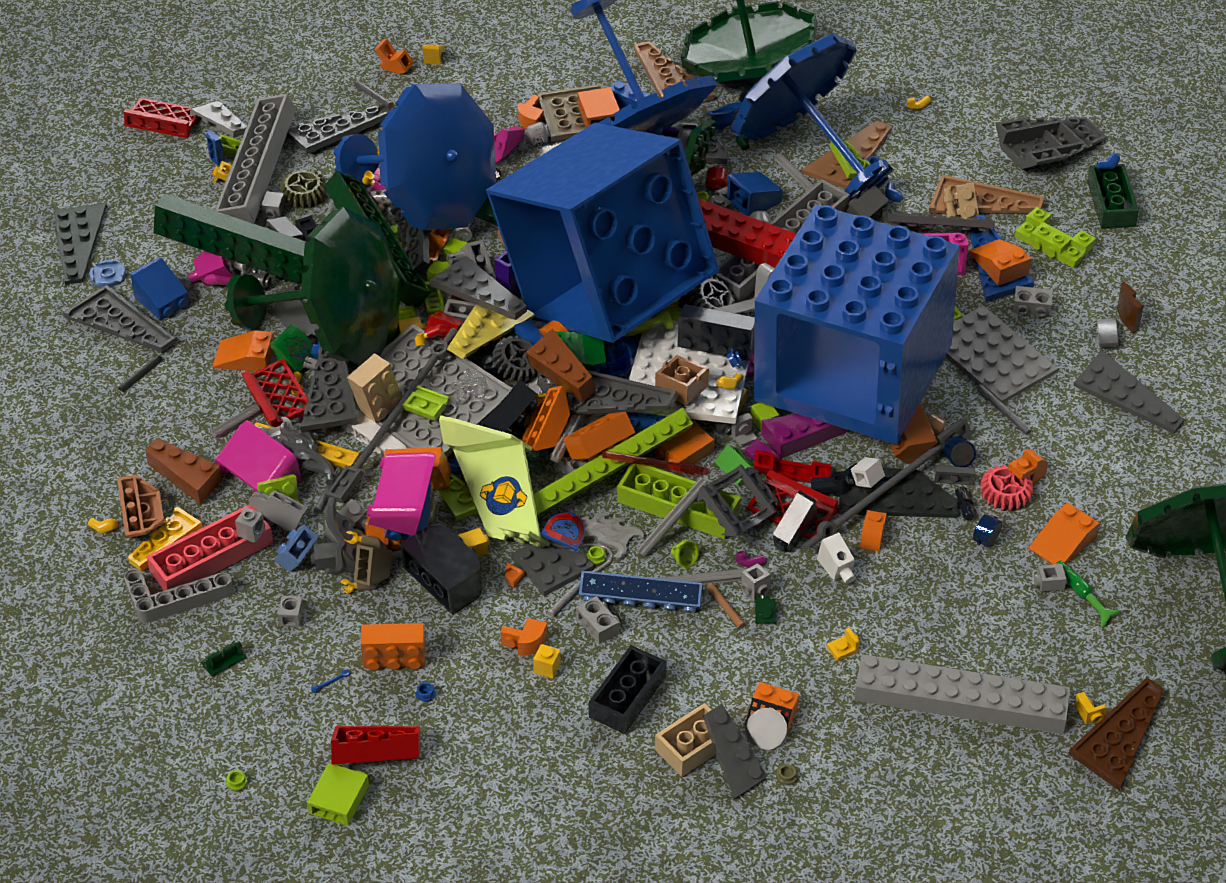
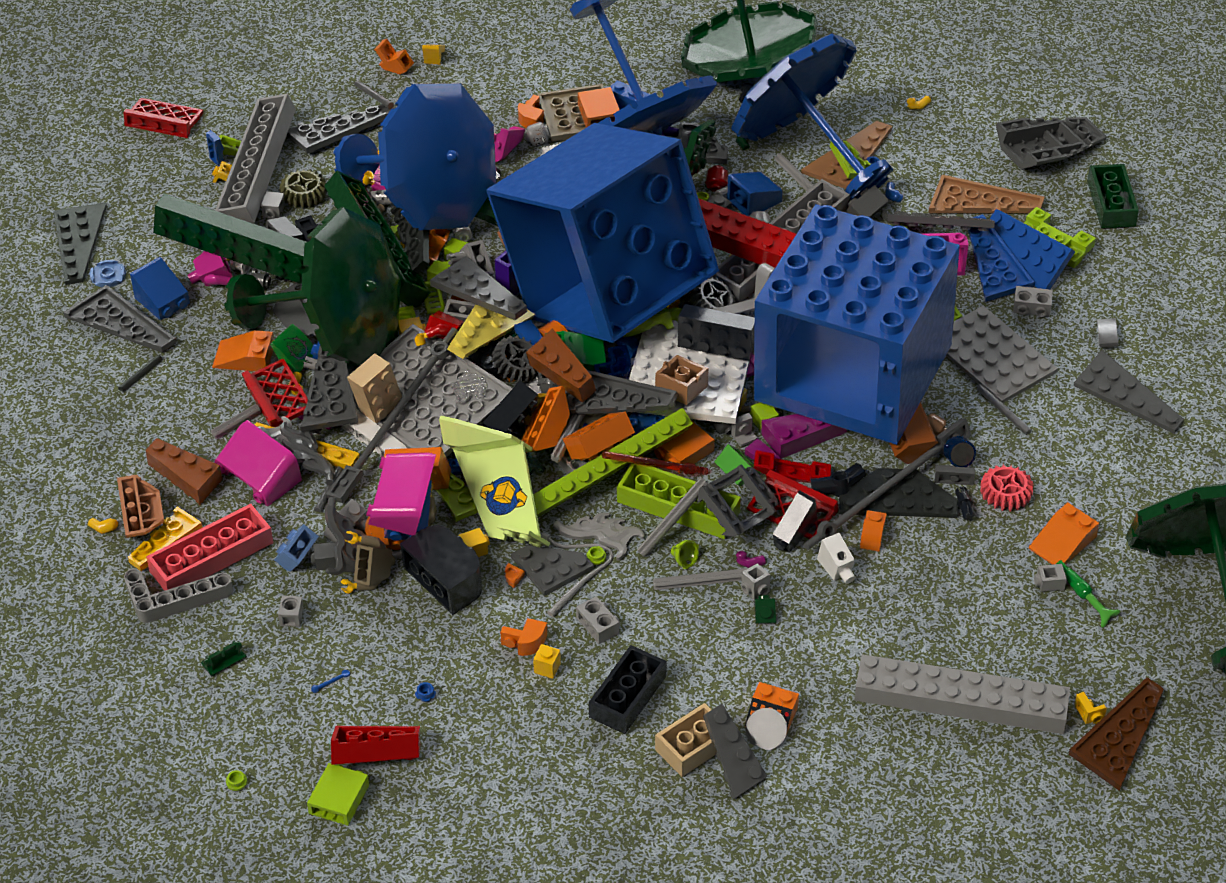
light grey wing [190,101,247,137] -> none
light grey brick [235,507,265,543] -> none
light grey hinge [248,491,308,532] -> none
lime plate [257,474,299,502] -> none
orange brick [361,623,426,670] -> none
lime plate [403,386,451,421] -> none
shield [541,512,585,551] -> none
dark blue brick [579,571,703,613] -> none
medium nougat wing [634,41,714,102] -> none
blue piece [706,102,742,129] -> none
medium nougat bar [706,583,745,629] -> none
yellow arm [716,373,743,390] -> none
blue plate [727,348,743,368] -> none
olive plate [776,764,798,785] -> none
yellow bracket [827,628,860,662] -> none
white brick [851,457,885,488] -> none
tan plate [943,183,979,219] -> none
orange slope [969,239,1031,286] -> none
clear blue piece [973,514,1002,548] -> none
orange brick [1008,449,1048,483] -> none
blue arm [1097,153,1120,170] -> none
reddish brown slope [1117,282,1144,333] -> none
none -> blue wing [990,209,1075,290]

